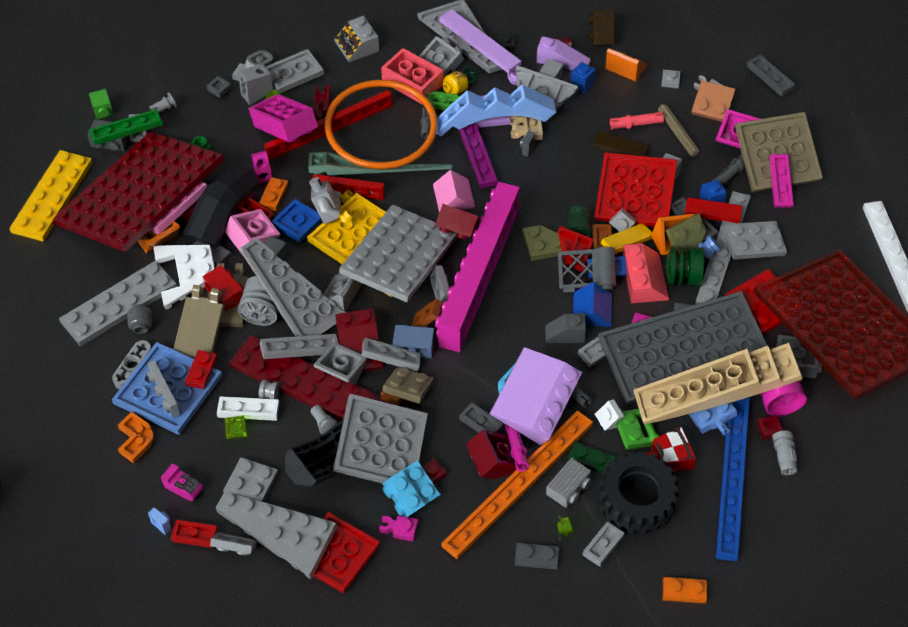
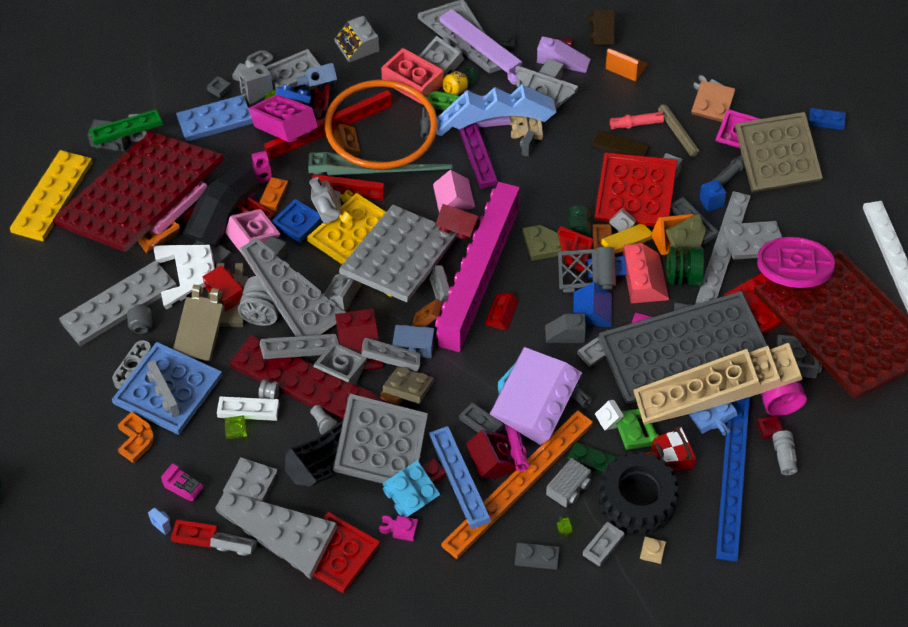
bright green brick [89,89,113,119] -> none
light grey pin [149,92,177,113] -> none
red plate [185,350,217,390] -> none
green plate [190,136,211,150] -> none
blue brick [571,62,596,94] -> none
light grey plate [661,70,680,88] -> none
orange plate [663,577,707,603] -> none
red tile [685,197,742,224] -> none
medium blue wheel [698,235,721,259] -> none
dark grey plate [747,55,796,97] -> none
dark pink tile [769,154,794,208] -> none
none -> medium blue plate [176,95,253,142]
none -> blue plate [275,84,314,104]
none -> sand blue torso [296,63,337,91]
none -> dark orange slope [334,123,361,156]
none -> medium blue plate [429,426,491,529]
none -> red slope [485,293,518,330]
none -> tan plate [640,537,666,564]
none -> dark pink plate [757,237,835,288]
none -> blue plate [808,108,846,130]

